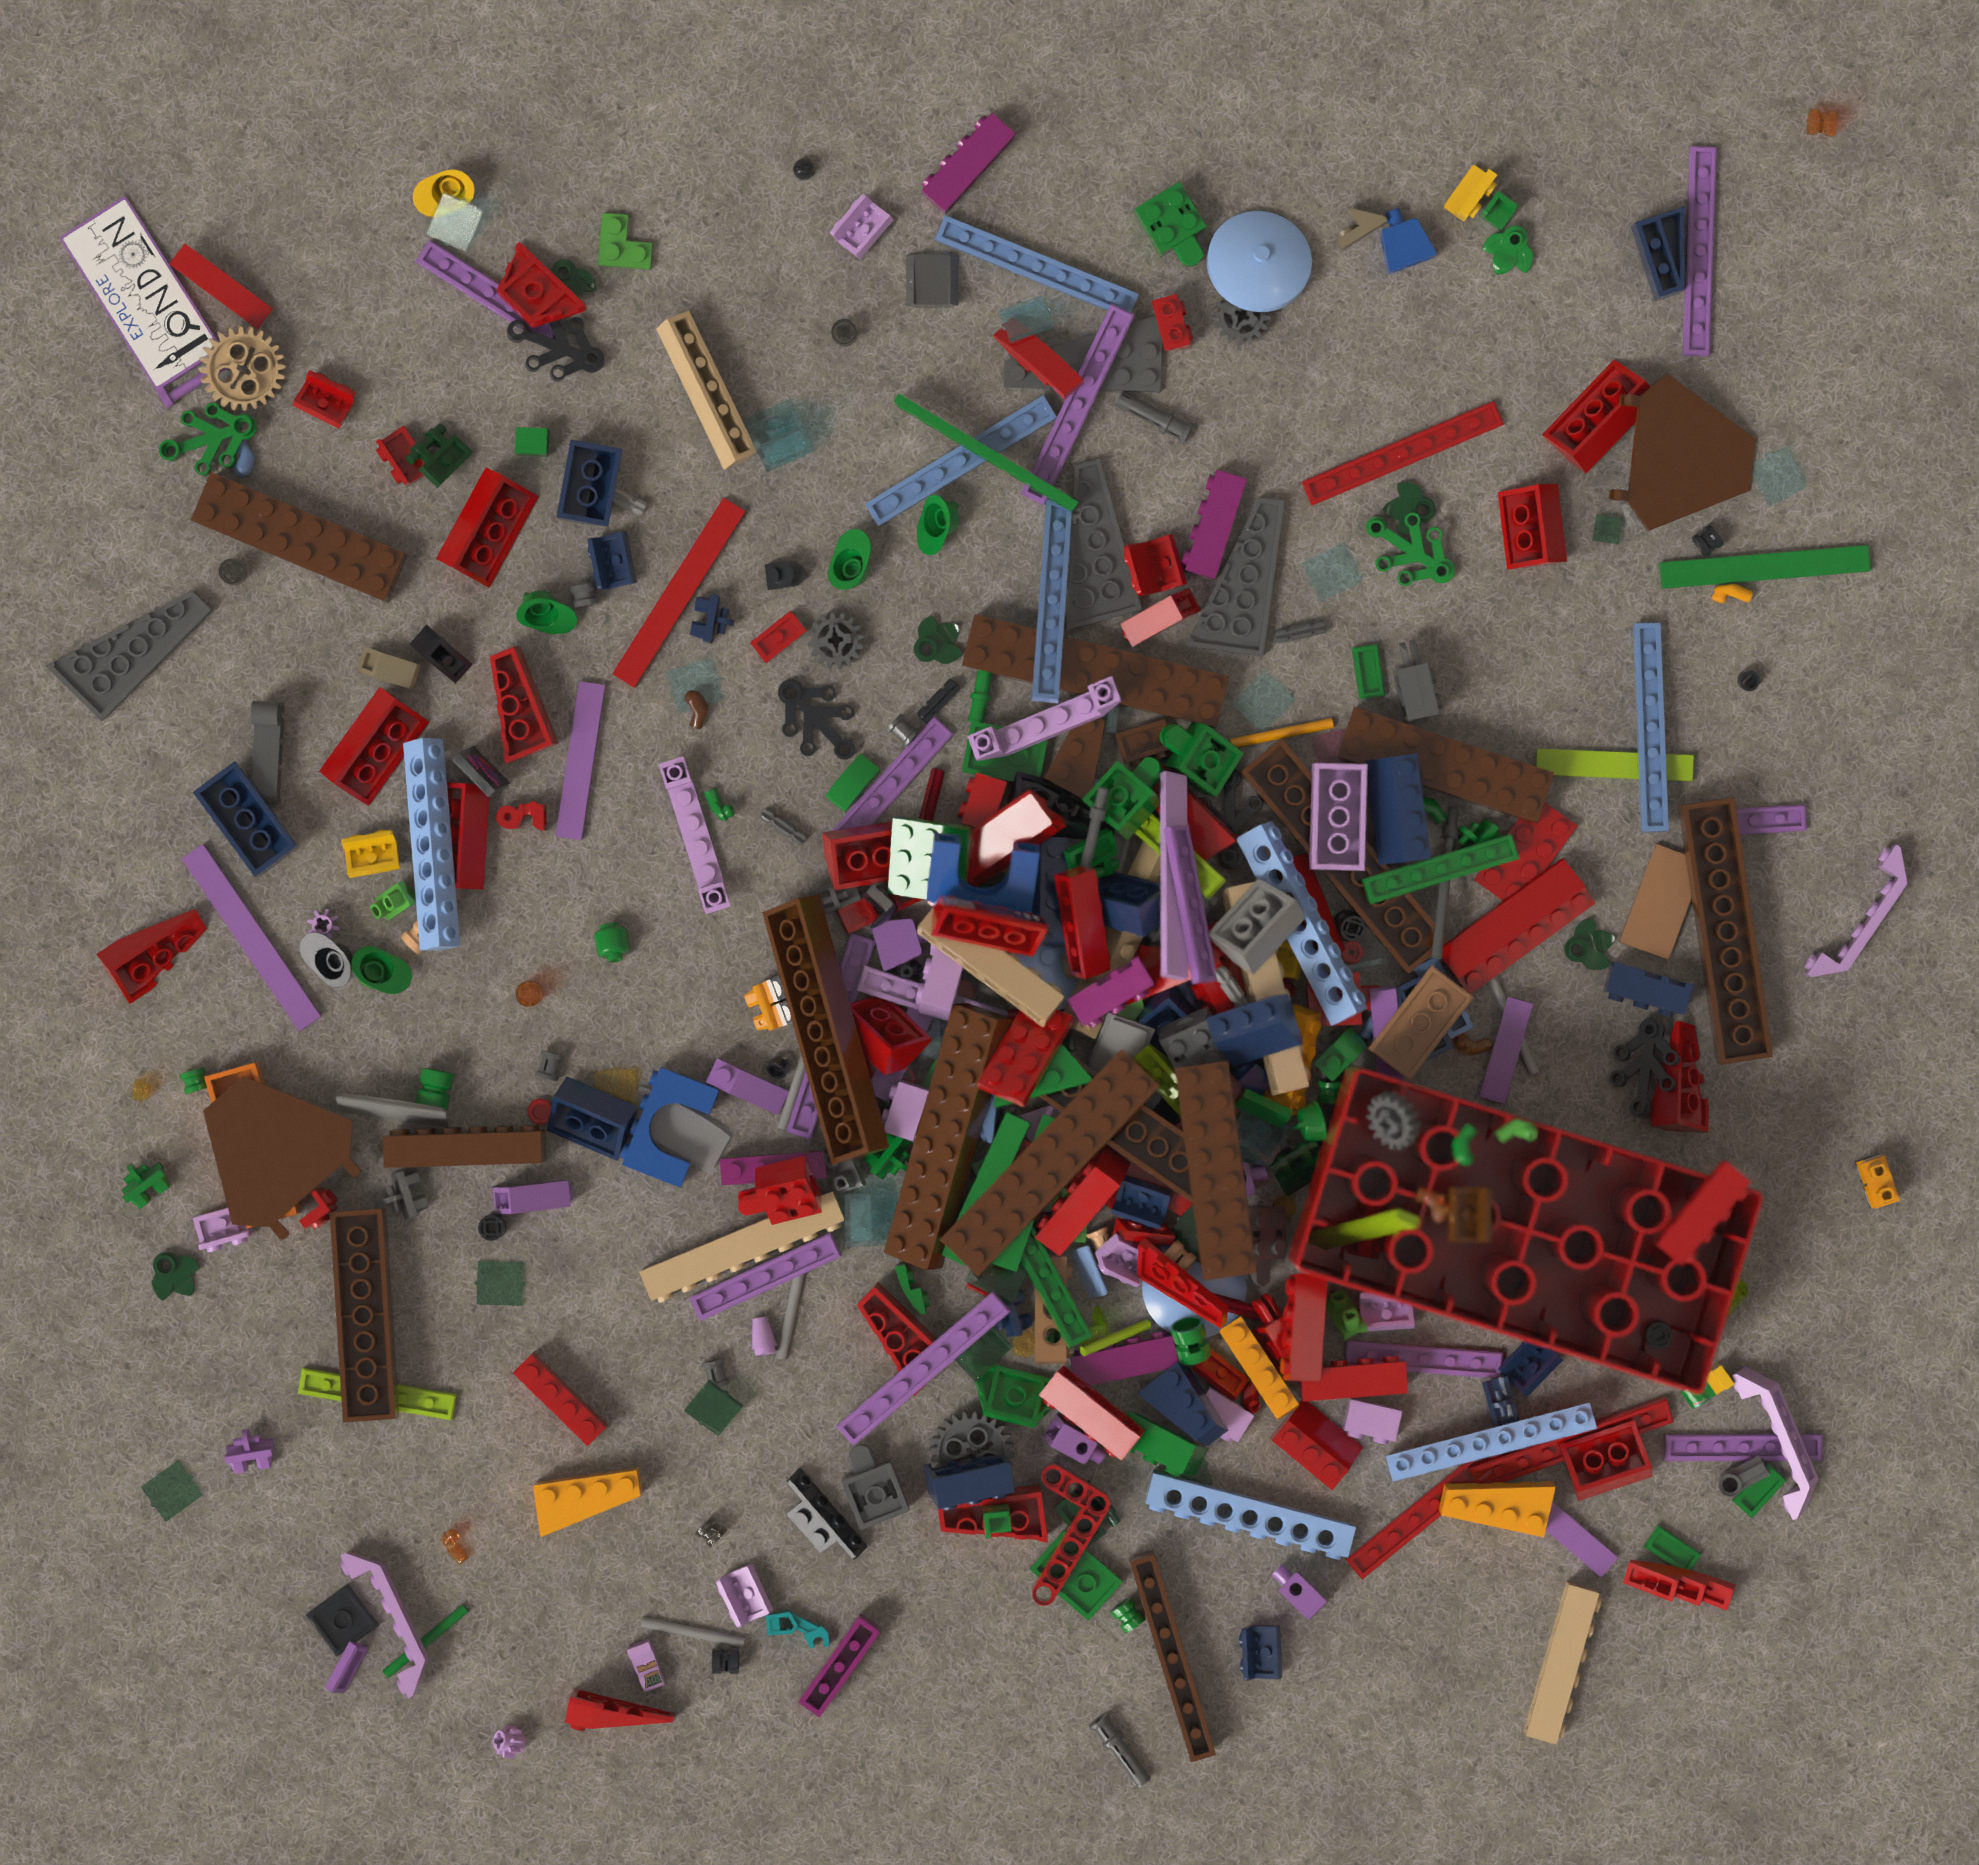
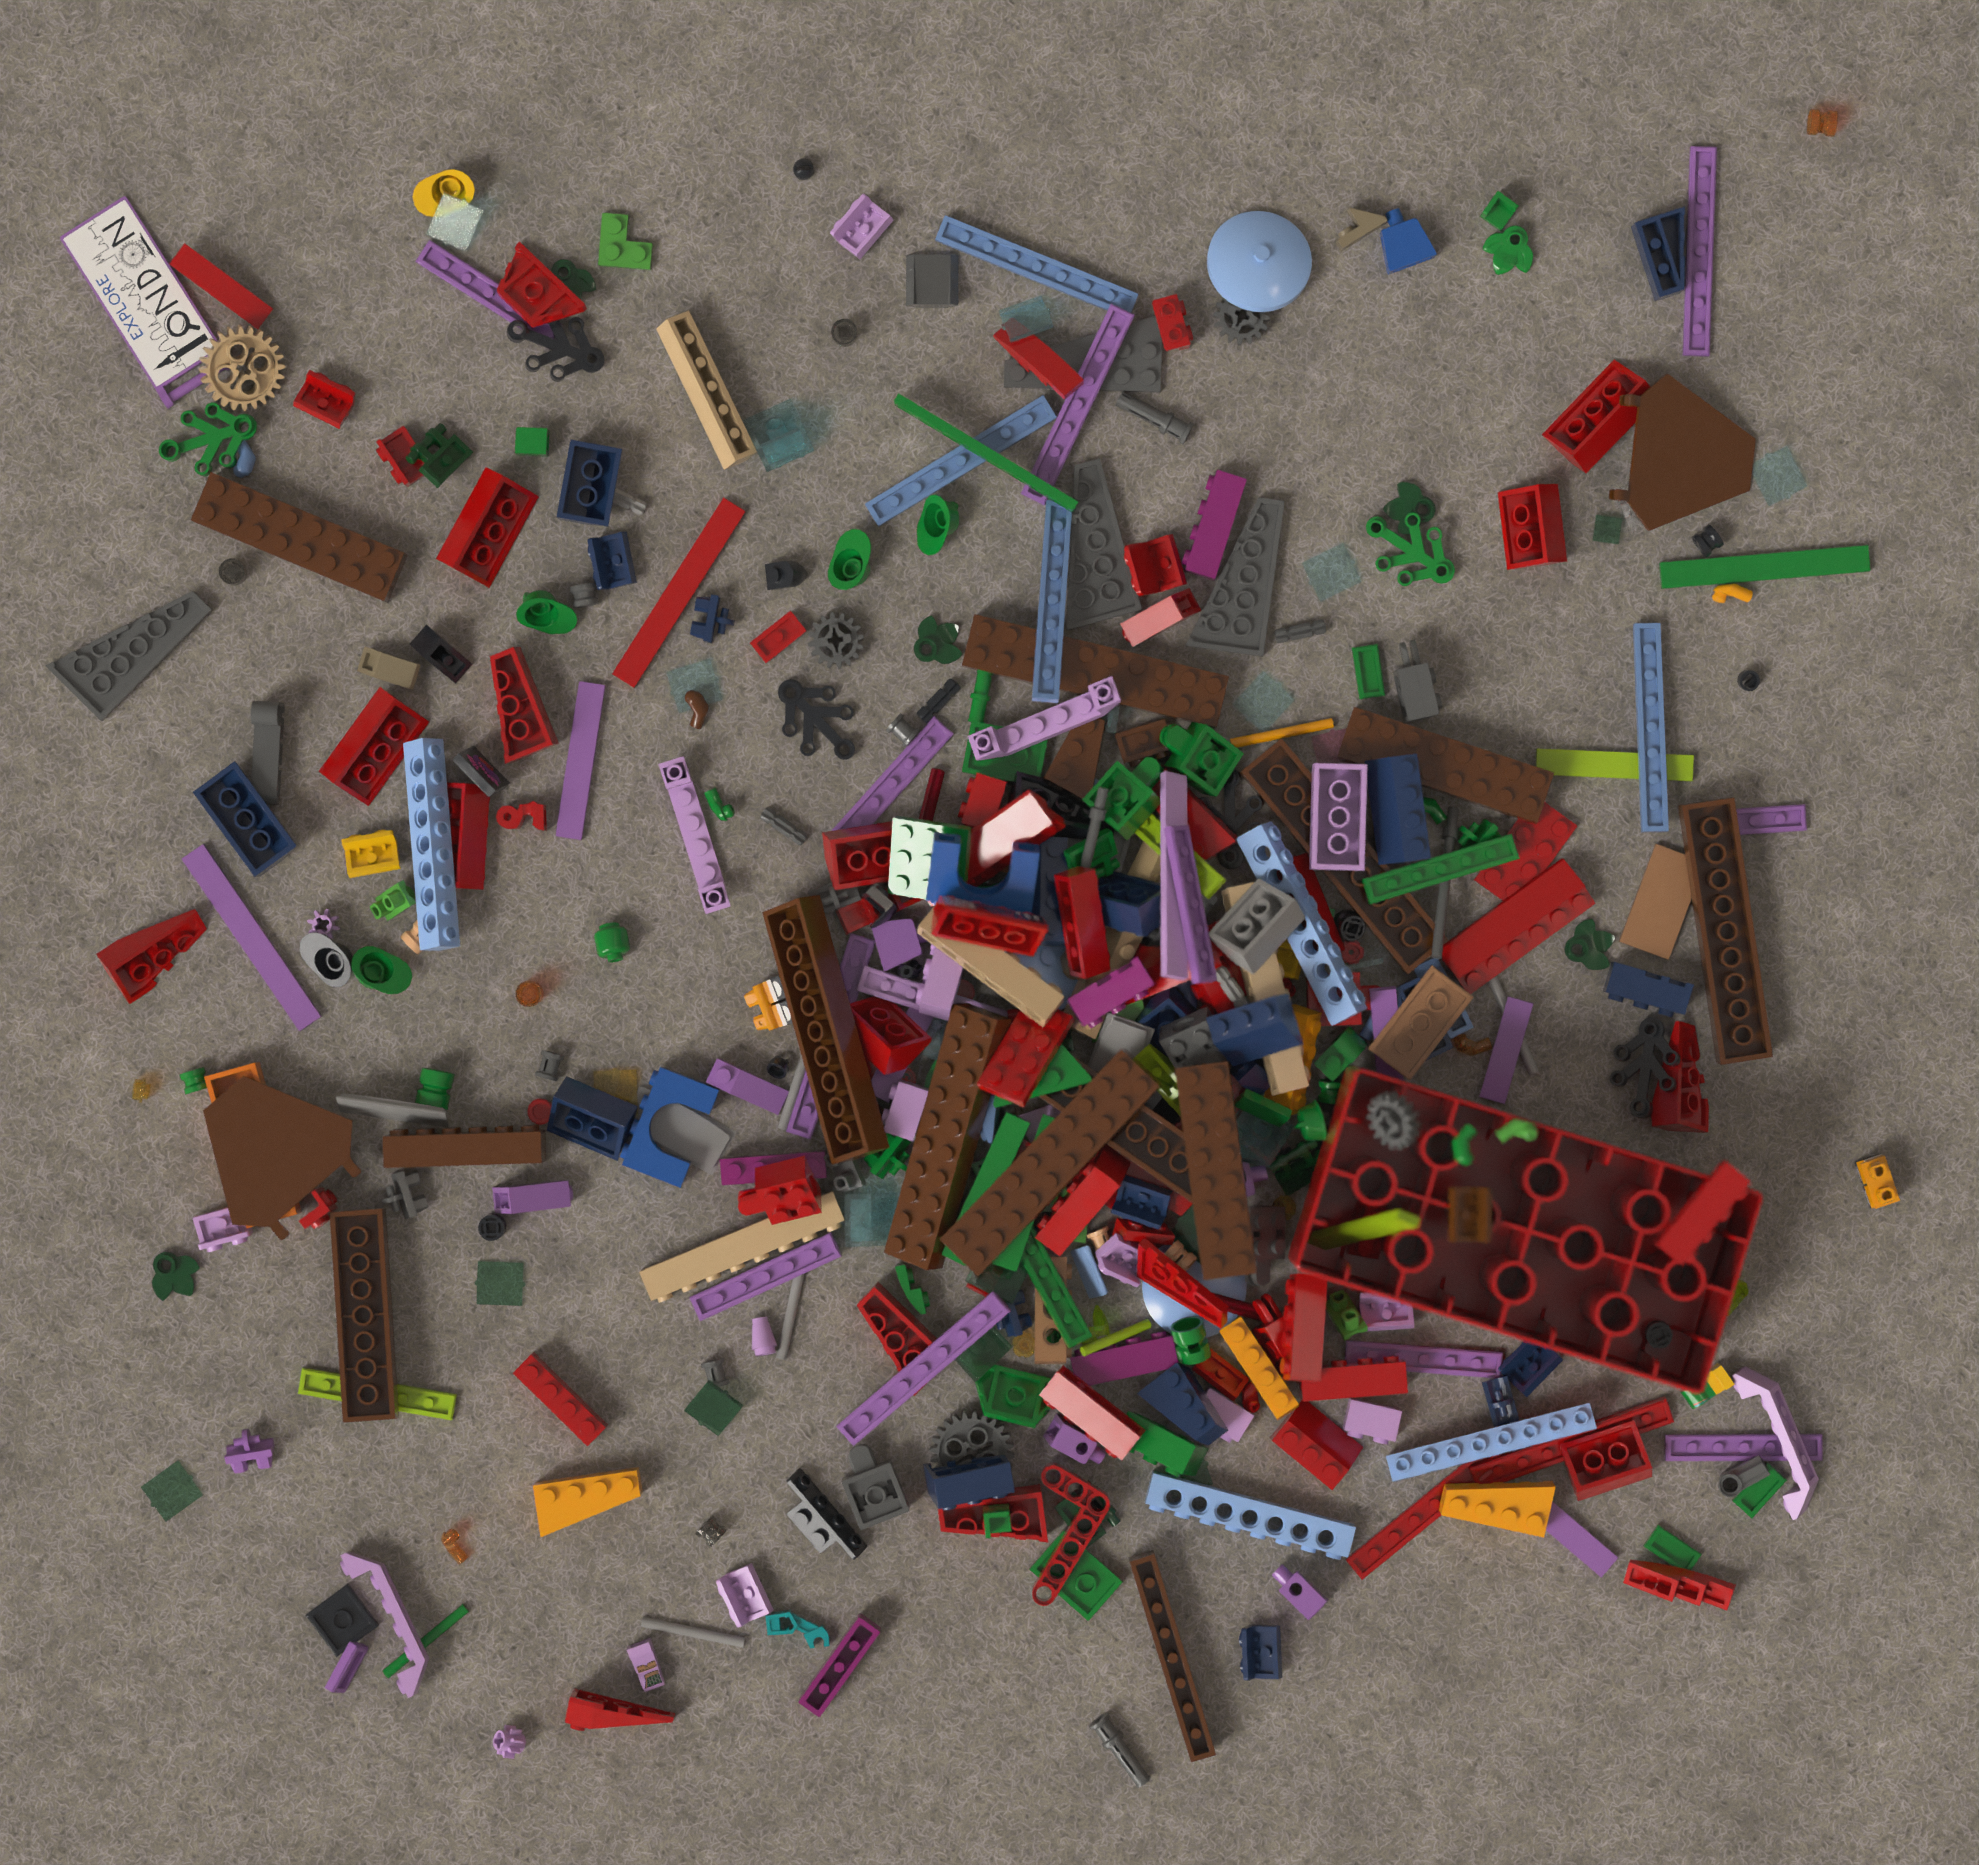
green hips [122,1162,170,1209] -> none
black wheel [712,1648,739,1674] -> none
green slope [825,753,880,813] -> none
magenta brick [921,113,1015,215] -> none
green wheel [1110,1597,1146,1634] -> none
green brick [1134,181,1207,267] -> none
red tile [1301,401,1504,506] -> none
clear orange arm [1415,1187,1449,1223] -> none
yellow bracket [1444,165,1497,222] -> none
tan brick [1523,1581,1602,1744] -> none
lavender slope [1803,845,1907,977] -> none

